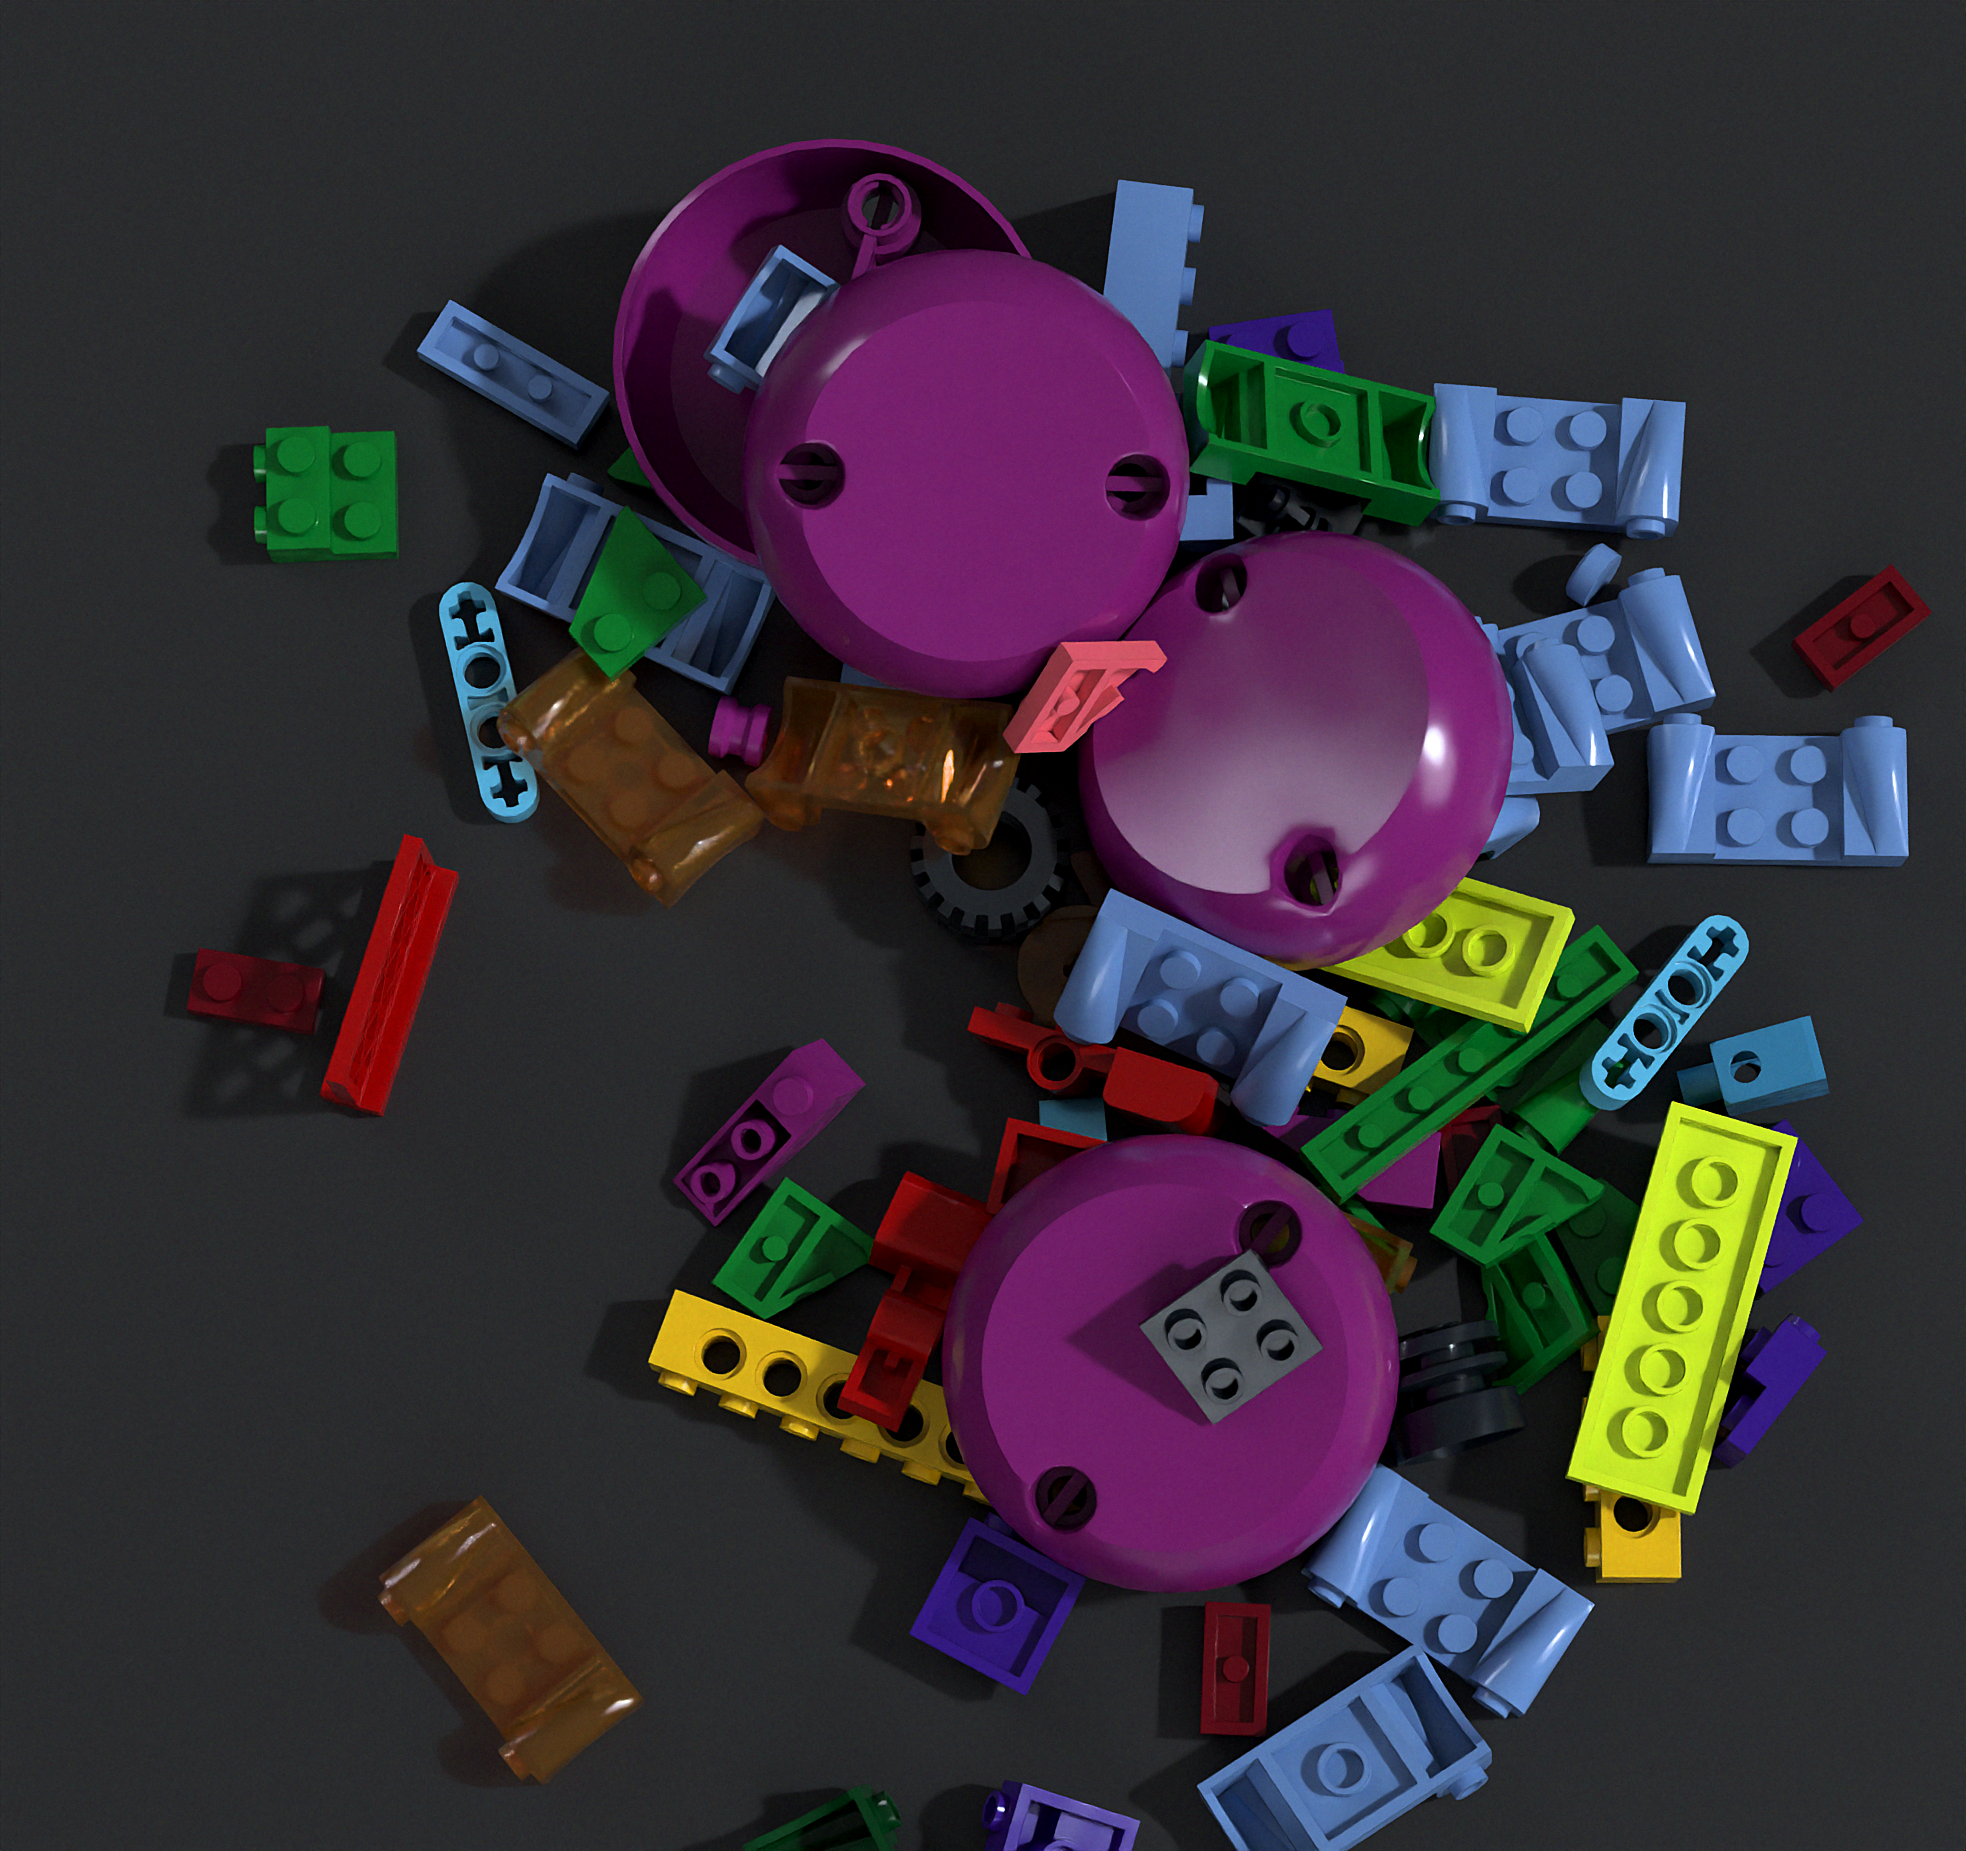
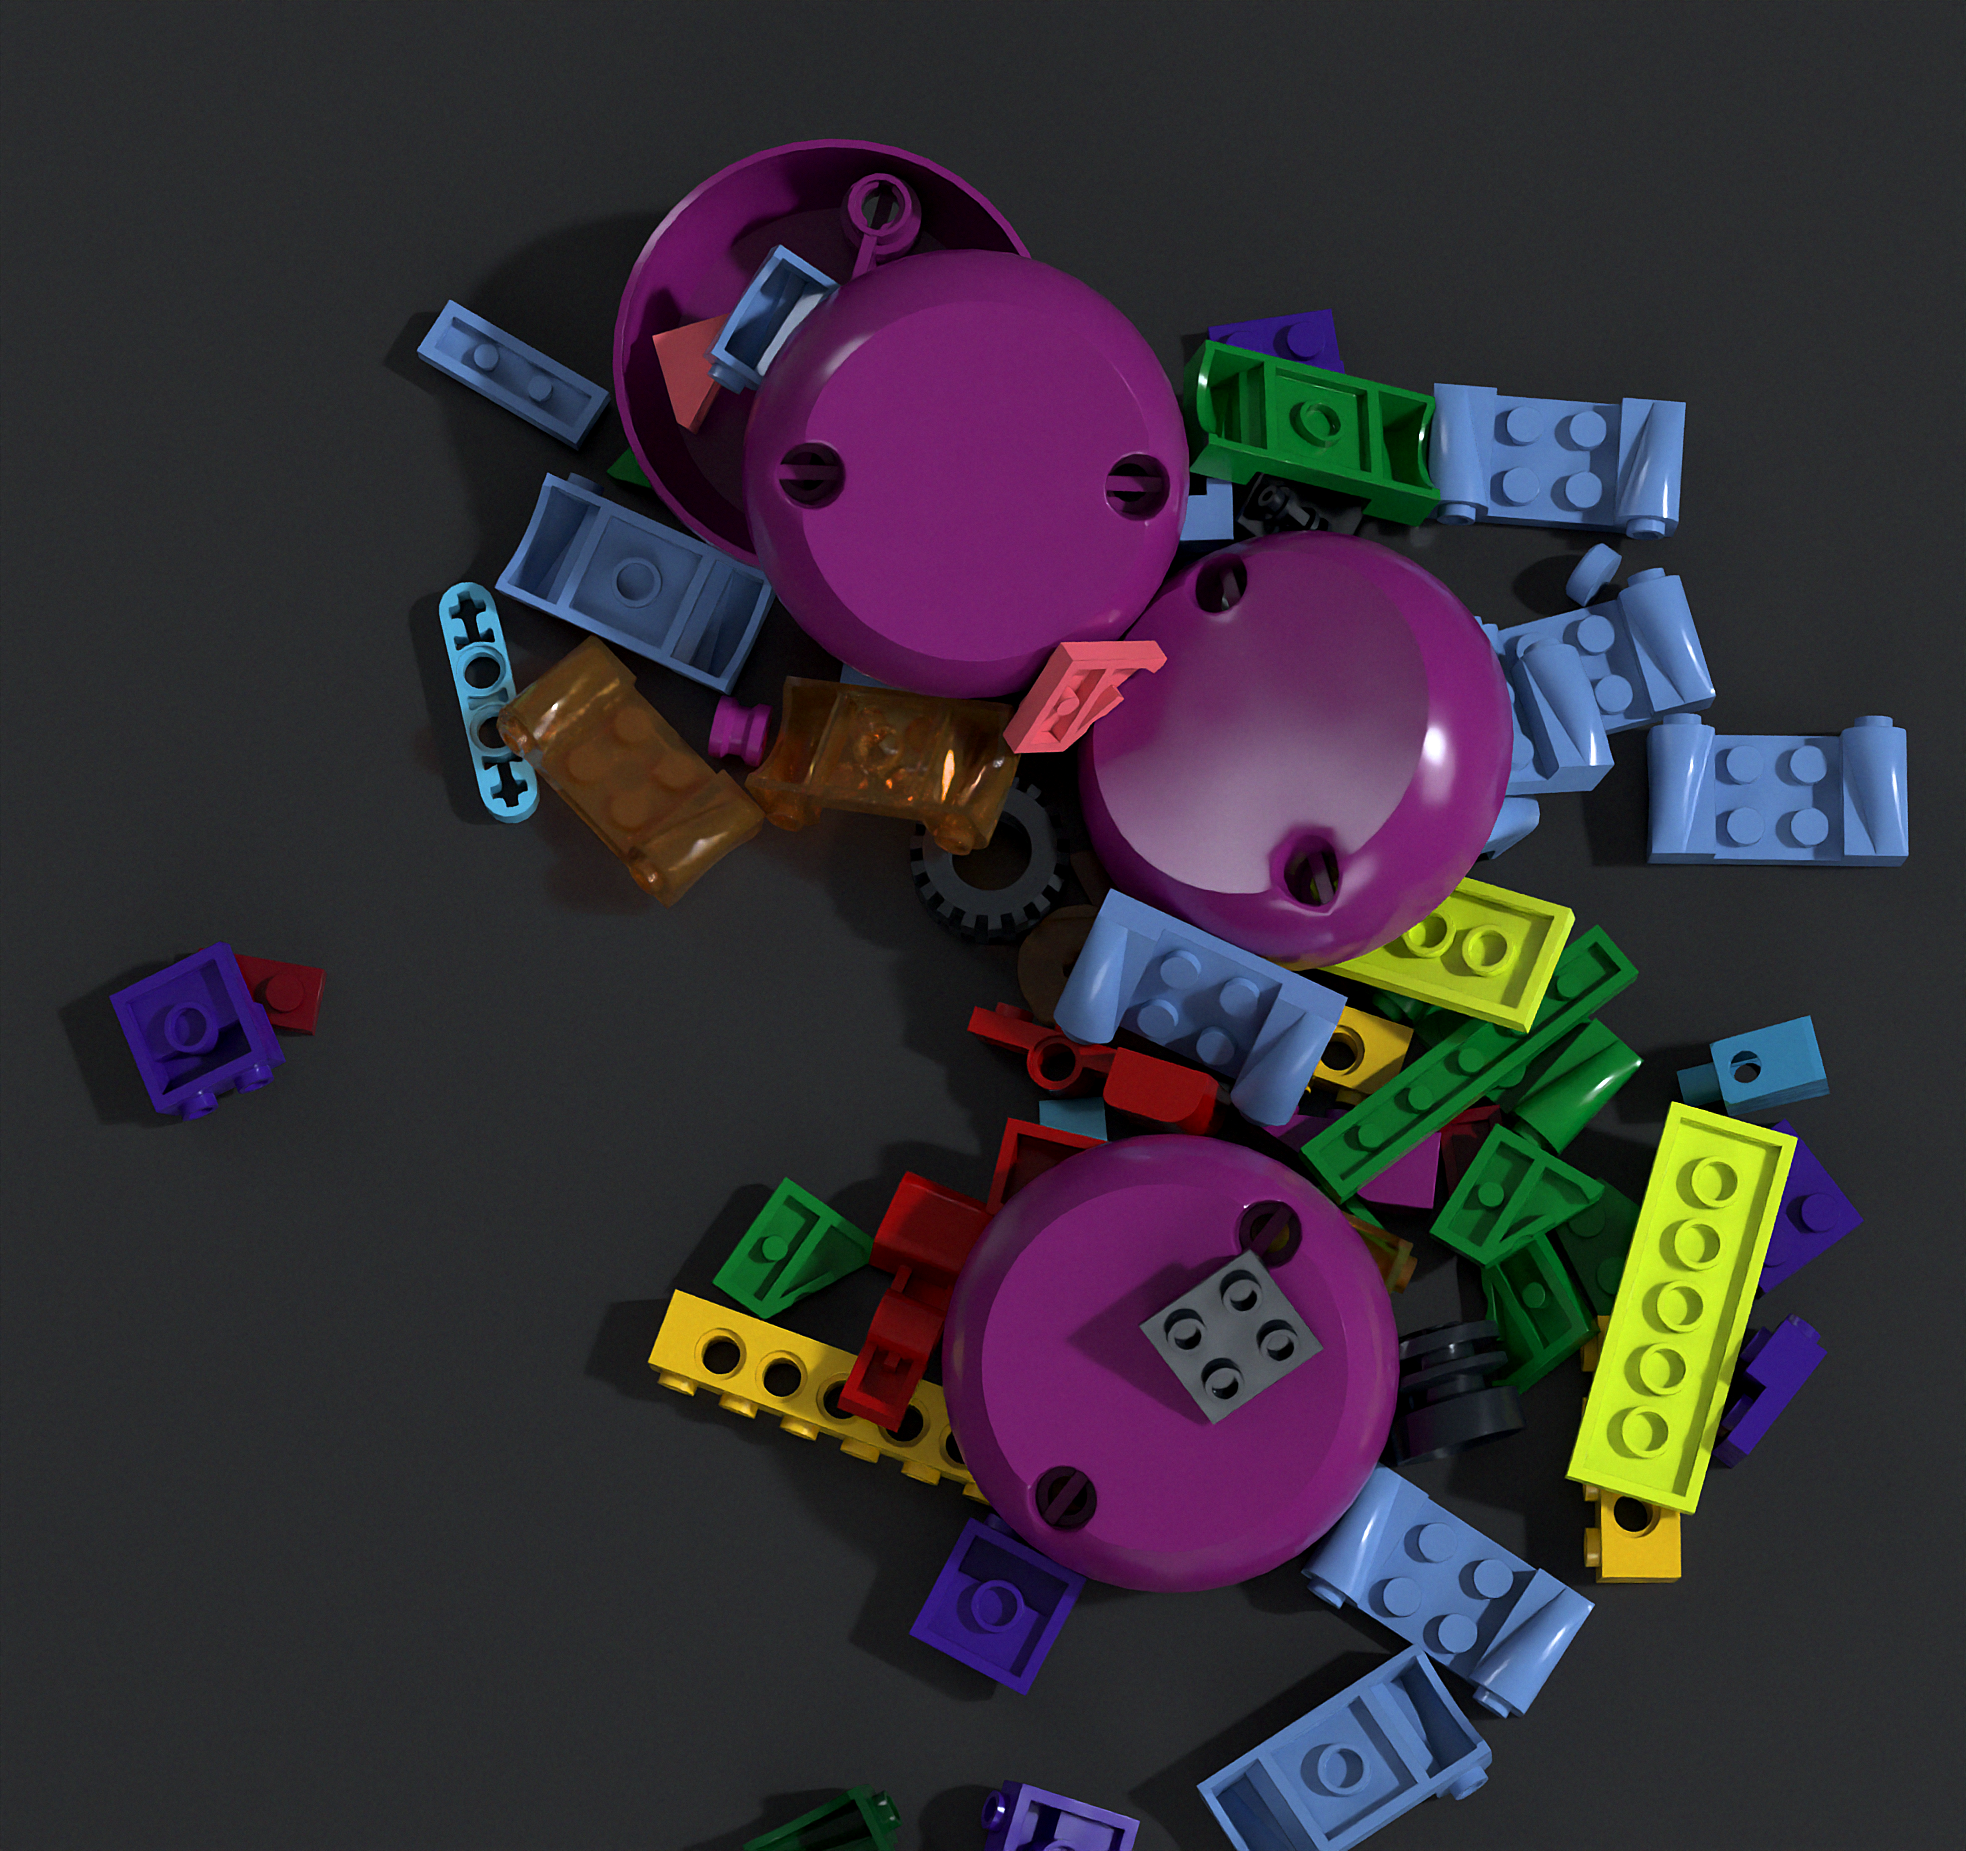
green plate [253,426,399,563] -> none
red fence [319,834,460,1117] -> none
clear orange piece [376,1495,646,1785] -> none
green wing [568,505,708,683] -> none
magenta slope [672,1038,866,1227] -> none
medium blue wedge [1103,180,1204,405] -> none
dark red plate [1200,1601,1271,1738] -> none
medium azure beam [1579,915,1749,1111] -> none
dark red plate [1791,564,1932,693] -> none
none -> dark purple plate [109,941,286,1121]
none -> coral slope [652,313,730,434]

